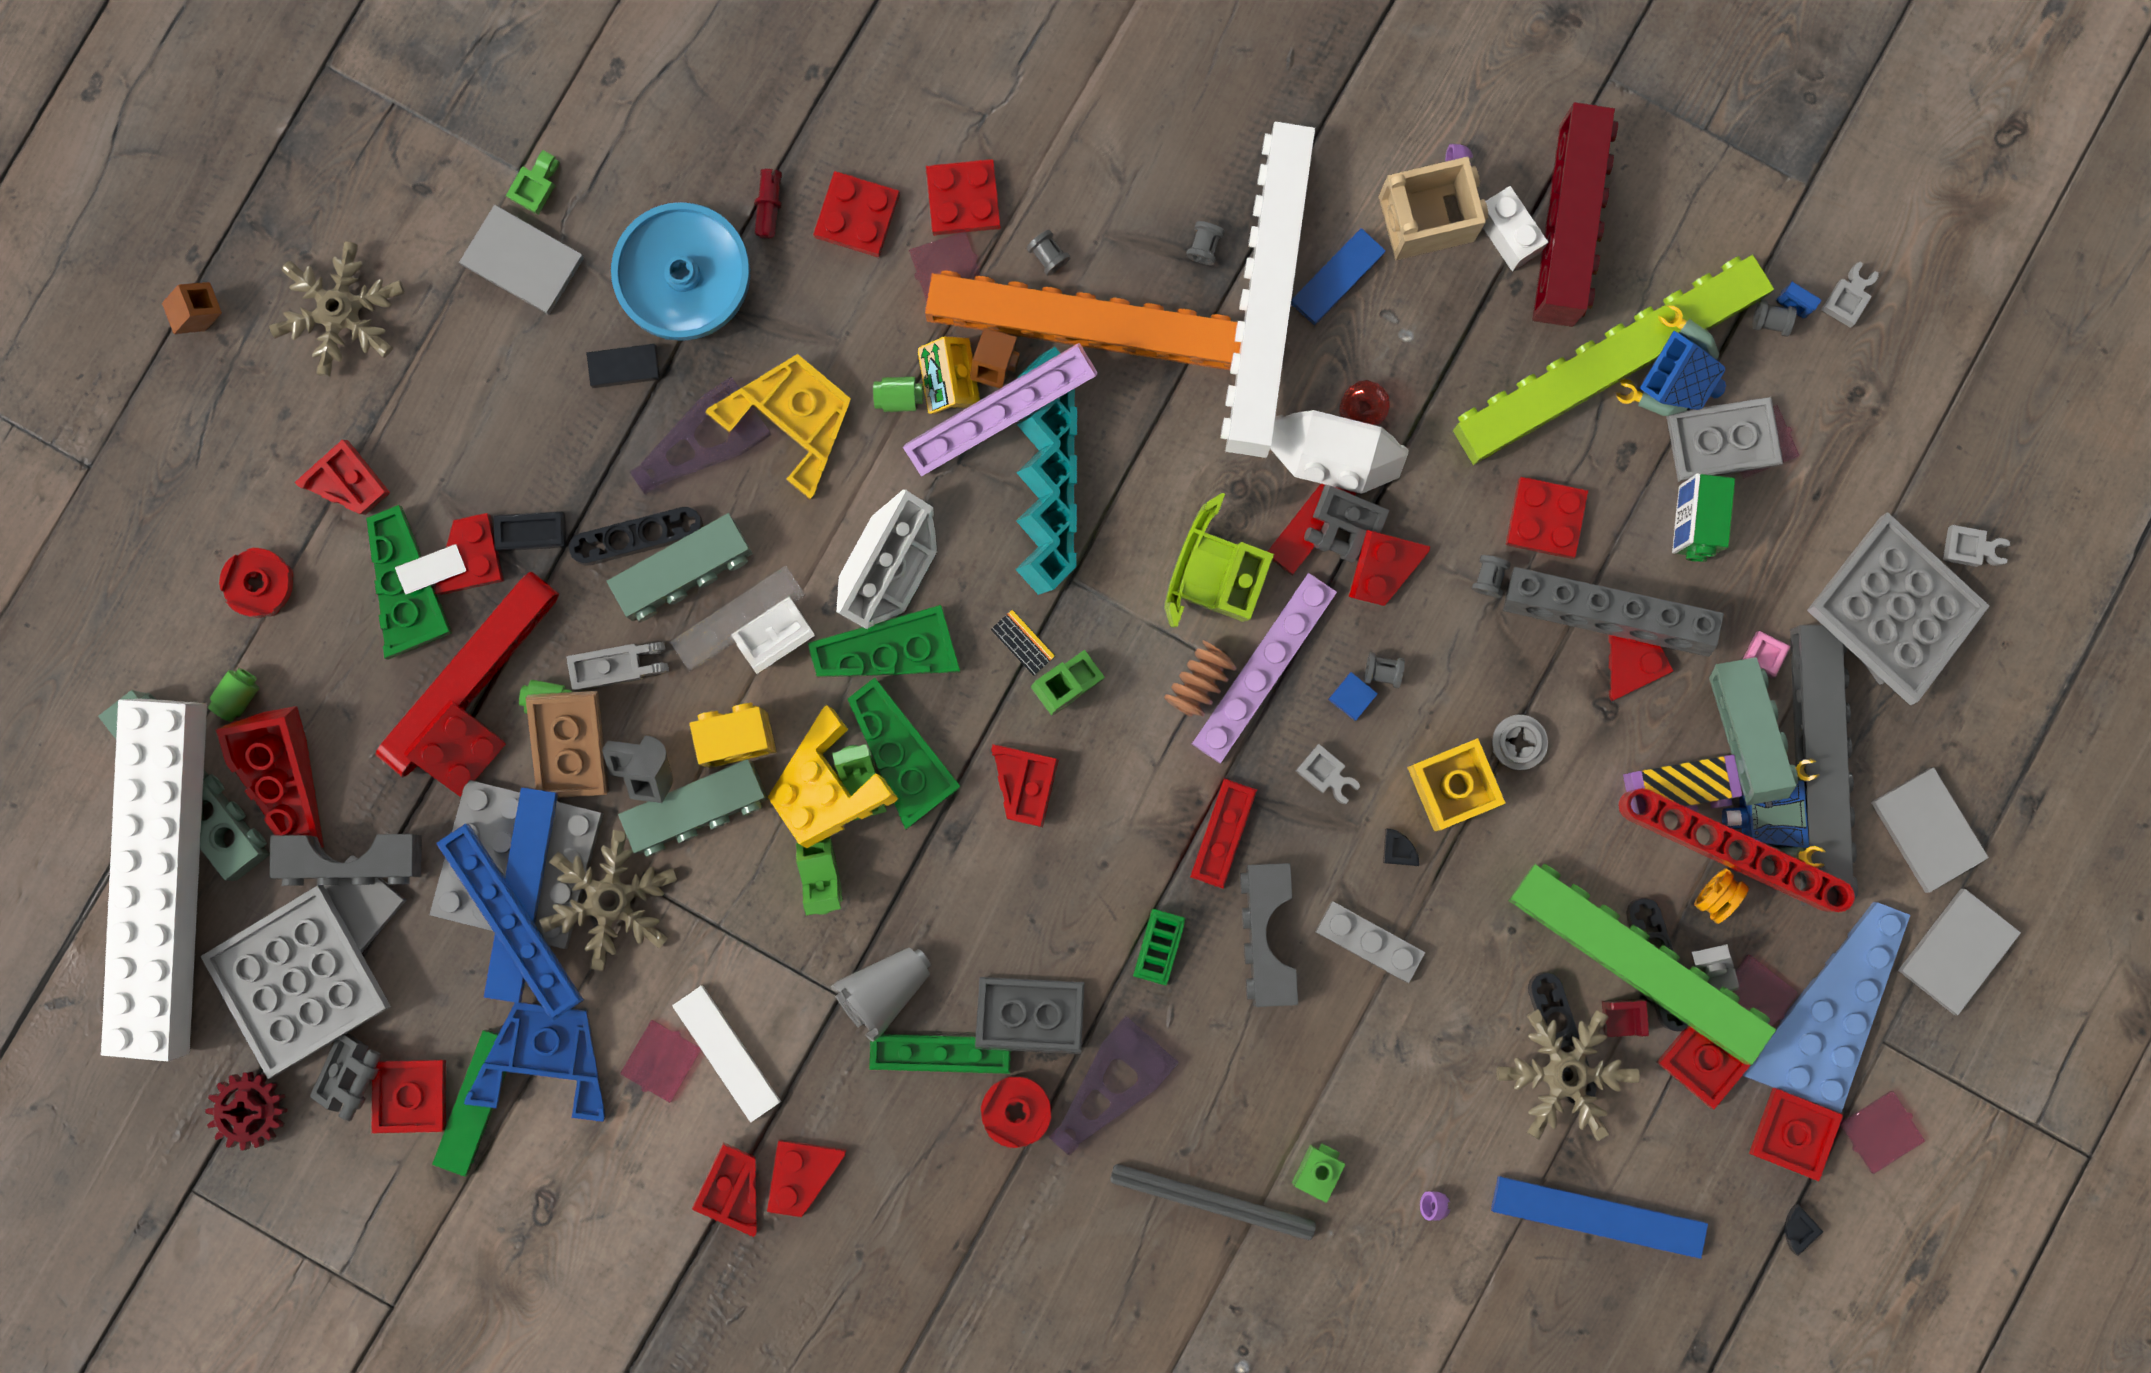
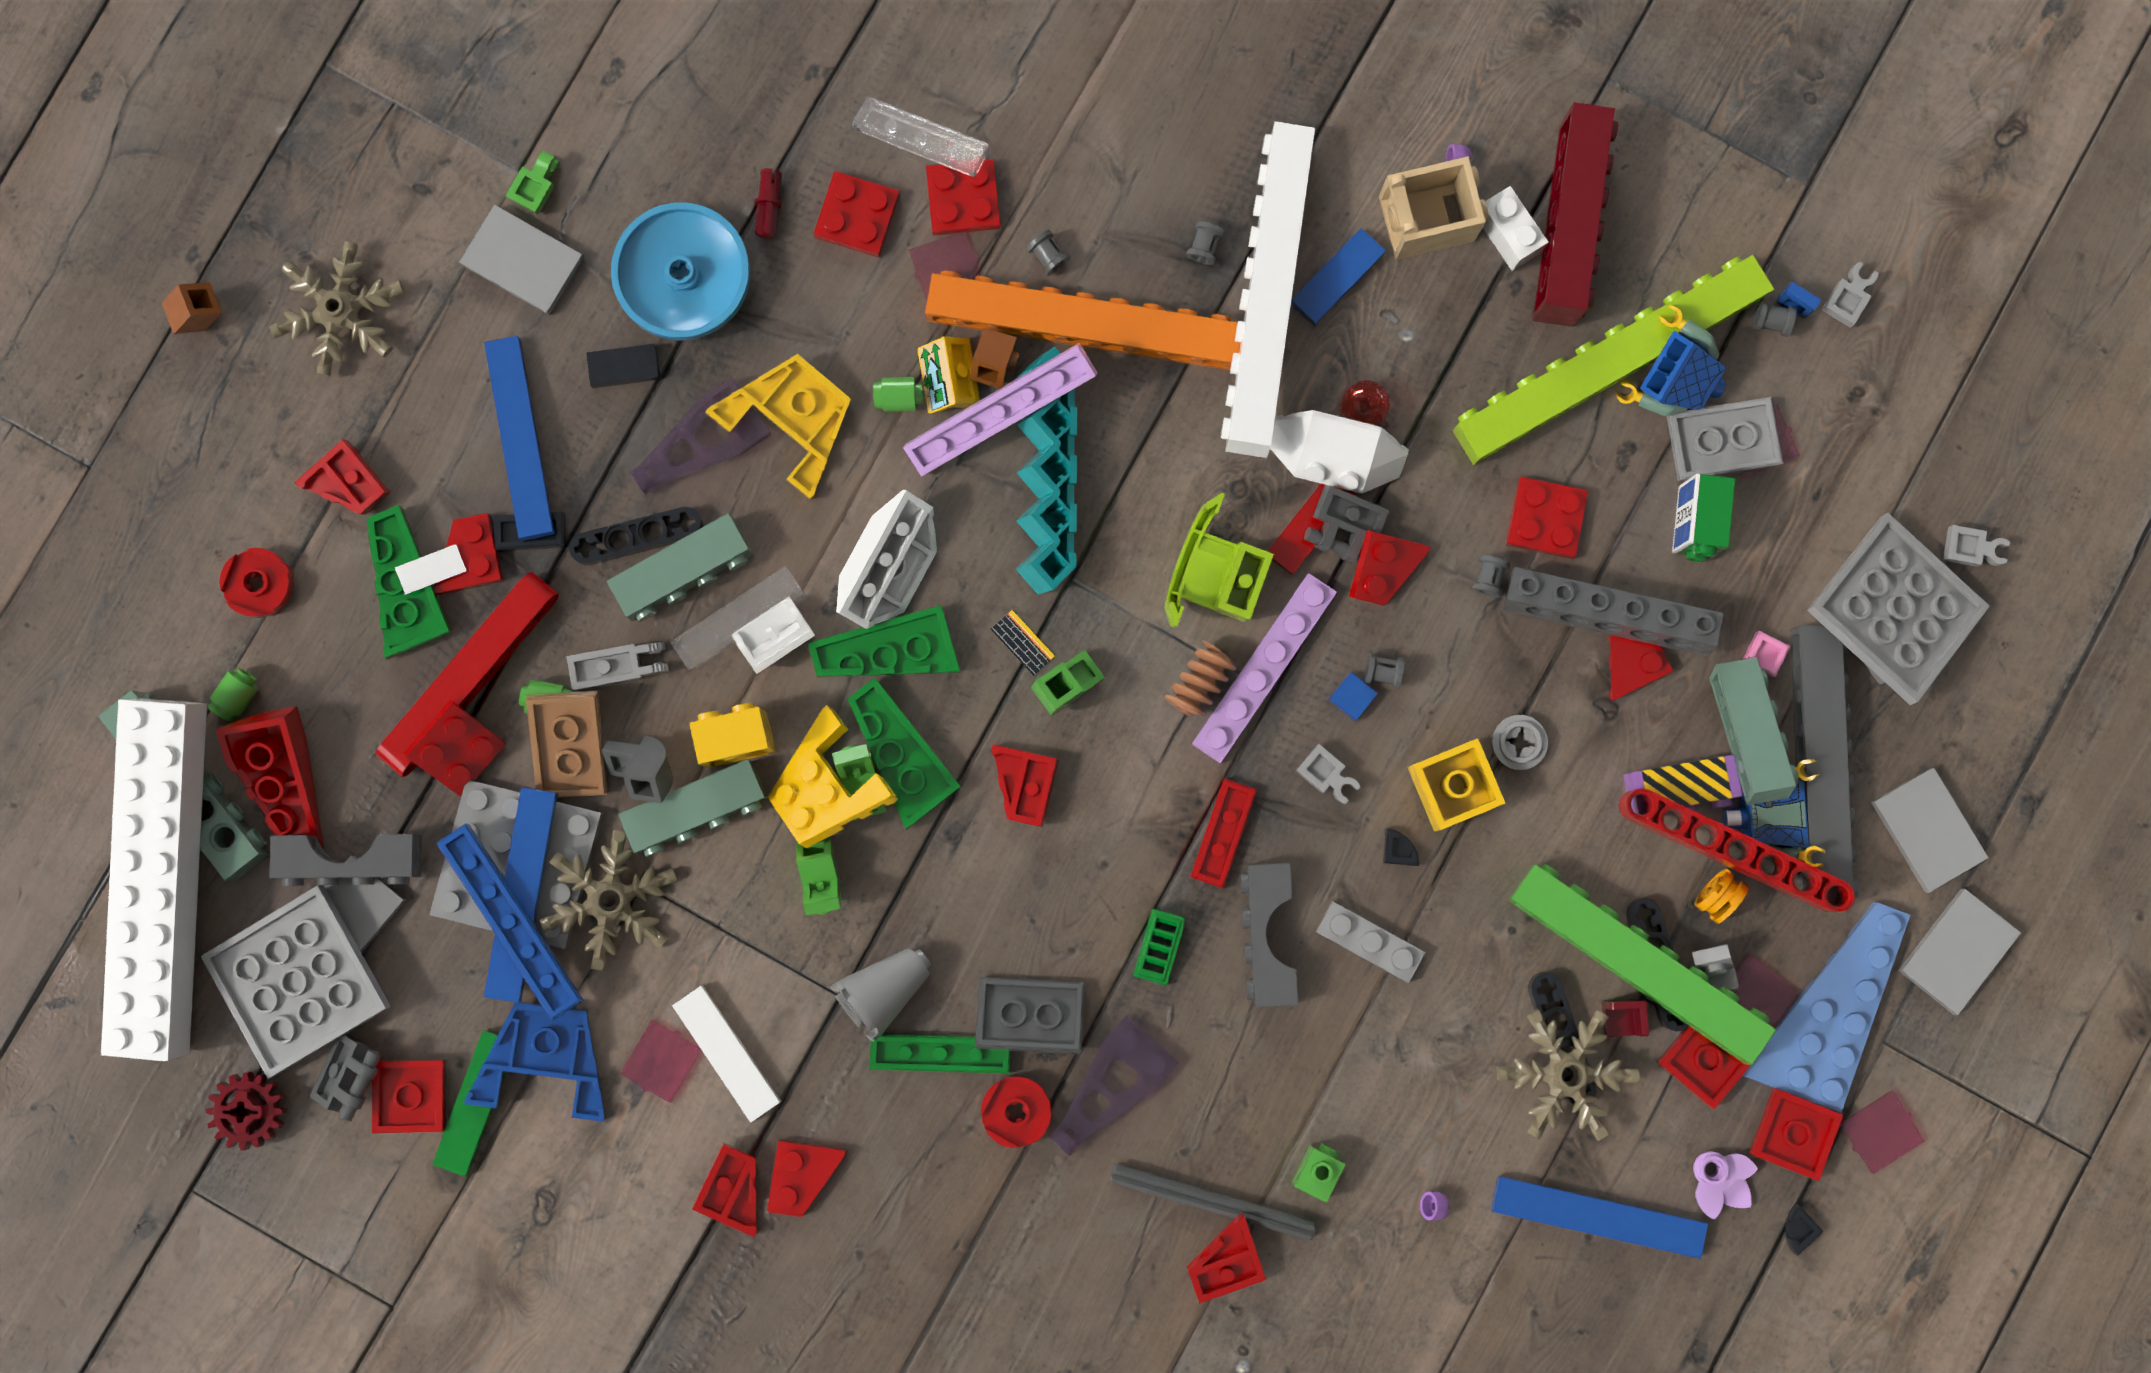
none -> blue tile [484,336,555,541]
none -> clear tile [852,96,989,177]
none -> red wing [1187,1213,1266,1304]
none -> lavender plate [1693,1151,1758,1219]

